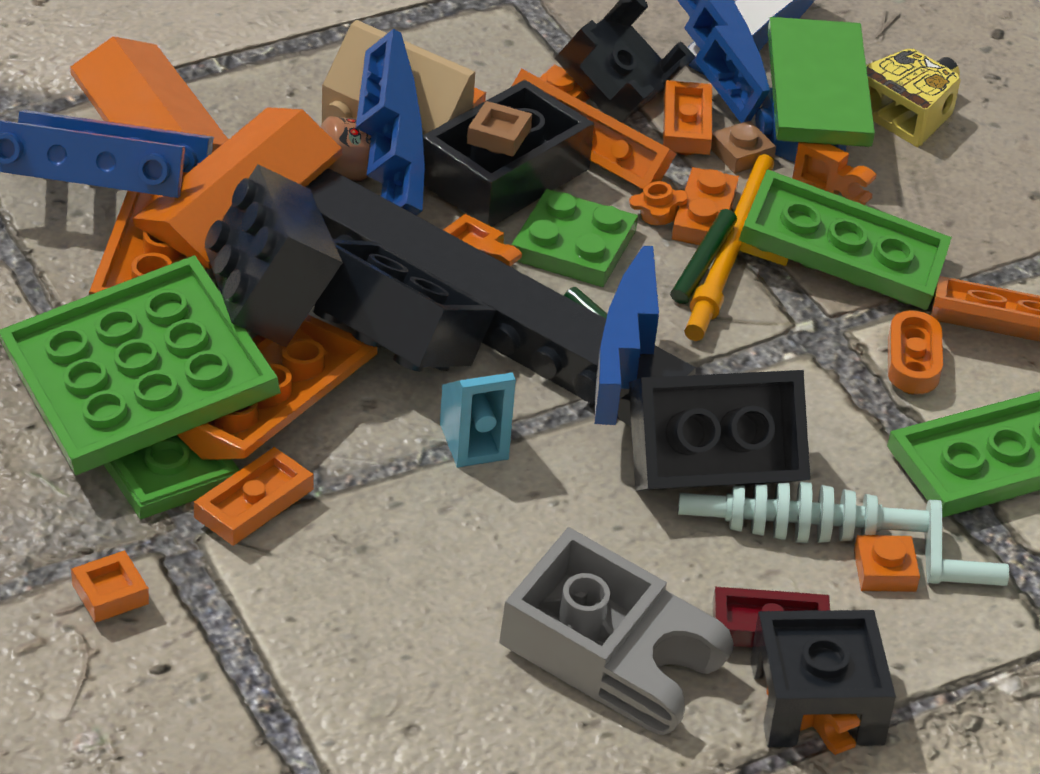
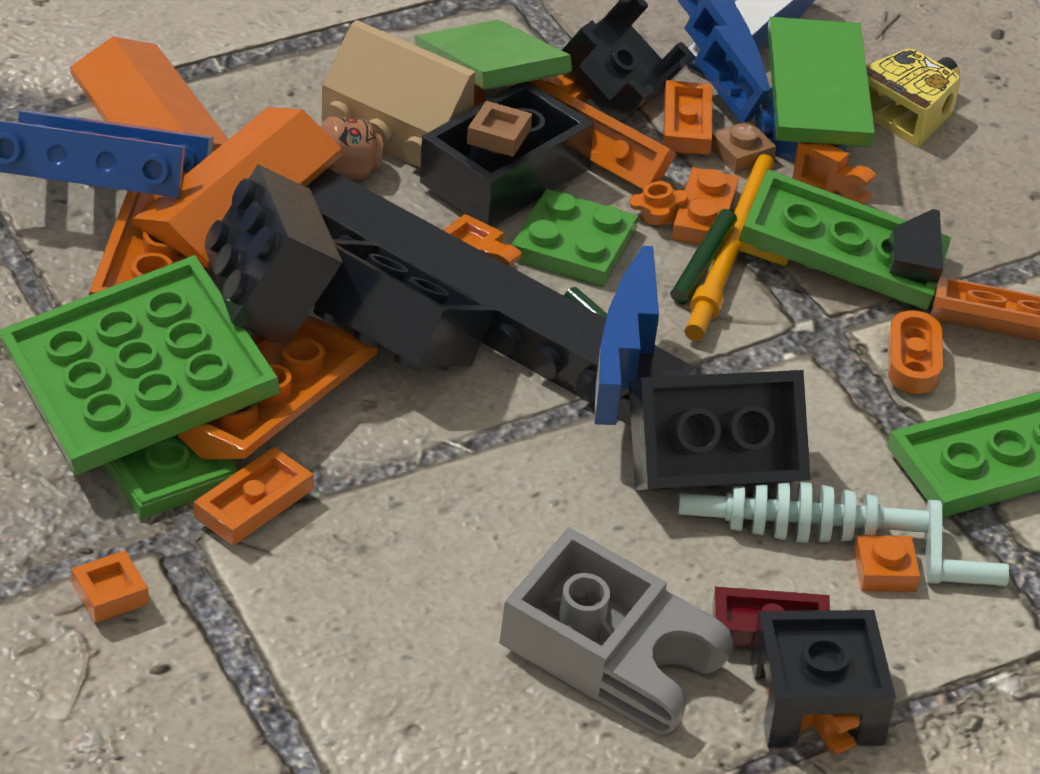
blue slope [356,29,425,216] -> none
medium azure slope [440,372,516,468] -> none
none -> bright green tile [414,20,572,90]
none -> black tile [888,209,943,283]

